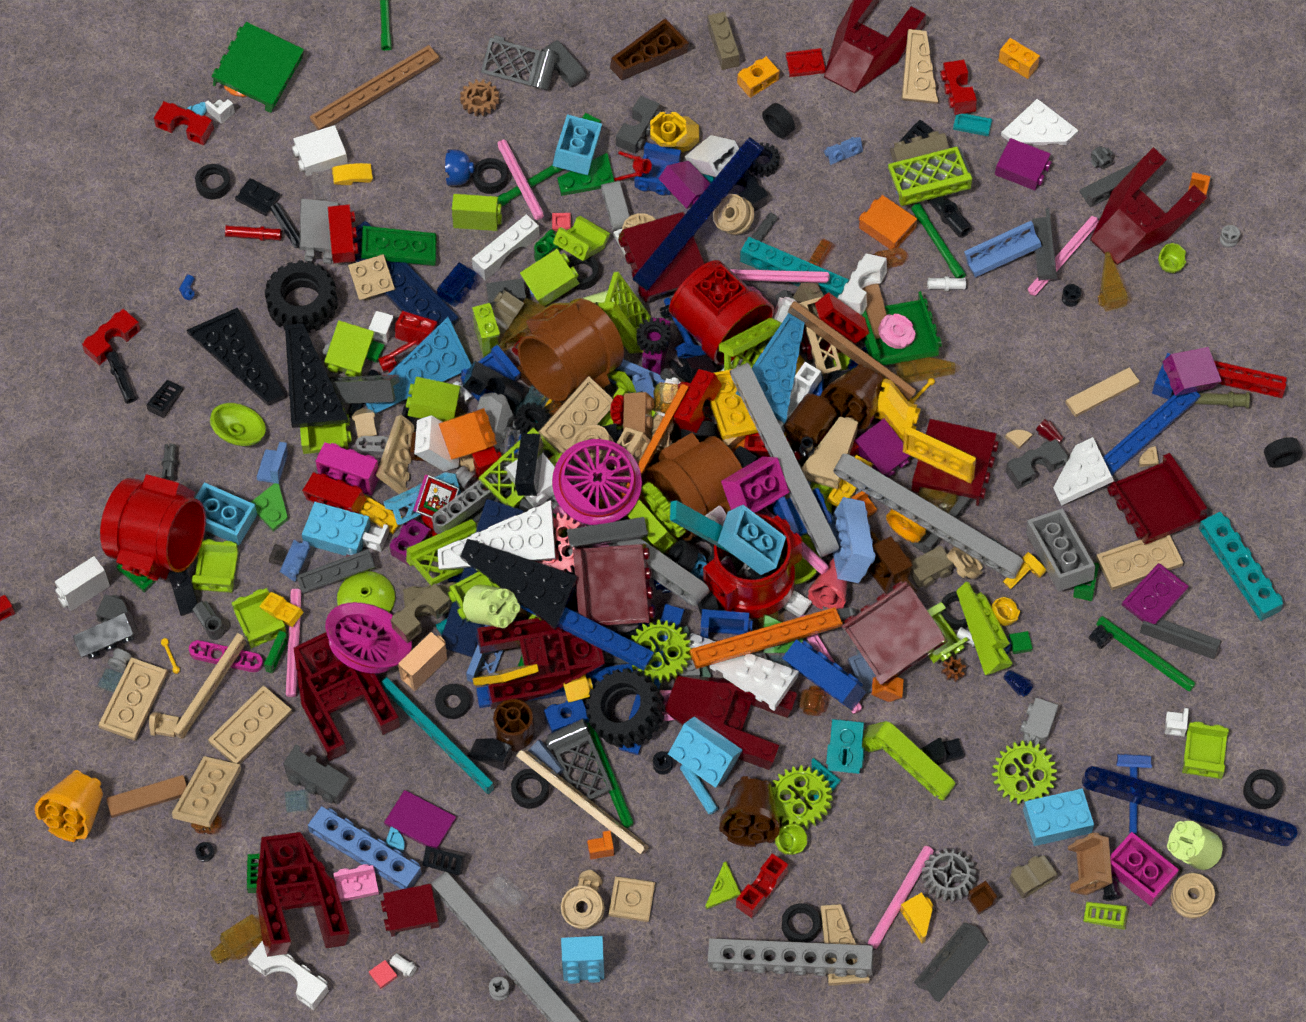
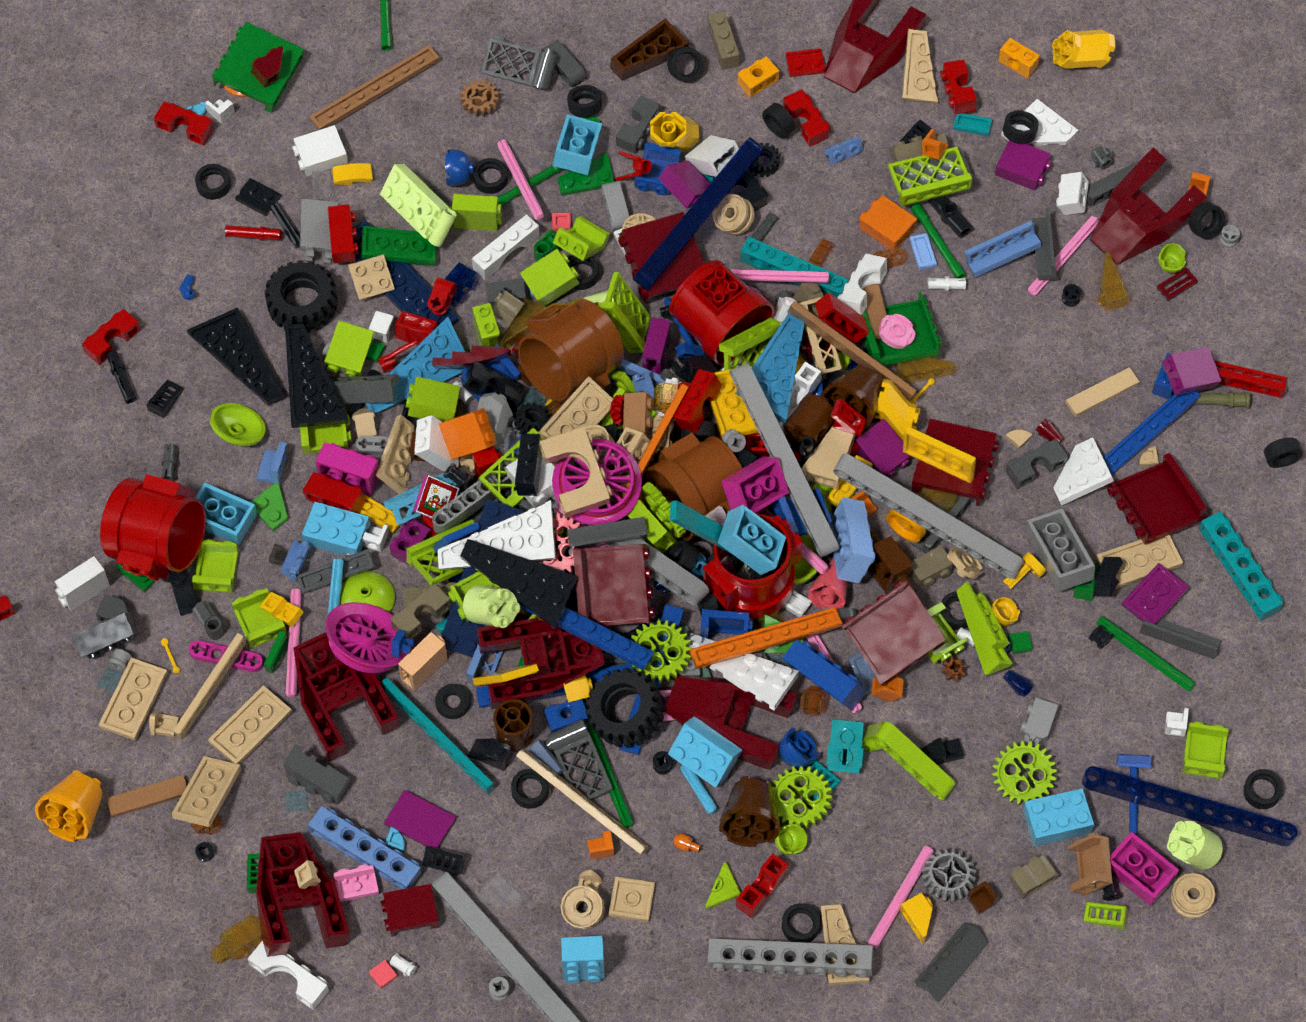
black tyre [636,318,671,355] -> none
none -> dark red slope [251,46,283,88]
none -> tan tile [294,860,321,889]
none -> medium azure axle [328,558,344,614]
none -> yellowish green hinge [380,164,457,247]
none -> blue tile [391,629,414,658]
none -> red piece [427,277,457,316]
none -> dark red slope [432,345,511,369]
none -> blue tile [433,522,480,552]
none -> black bush [443,463,469,488]
none -> tan arch [539,427,612,518]
none -> black tyre [567,85,602,117]
none -> black tyre [667,47,704,82]
none -> orange cylinder [673,833,701,853]
none -> light grey wheel [722,429,746,452]
none -> blue cylinder [779,728,819,768]
none -> red arch [783,89,830,147]
none -> red slope [830,399,867,436]
none -> light blue tile [909,233,937,270]
none -> orange panel [922,129,948,160]
none -> black tyre [1002,110,1039,144]
none -> yellow brick [1052,30,1115,69]
none -> white brick [1056,172,1089,215]
none -> black slope [1094,557,1123,597]
none -> dark red tile [1157,268,1198,301]
none -> black tyre [1189,202,1225,239]

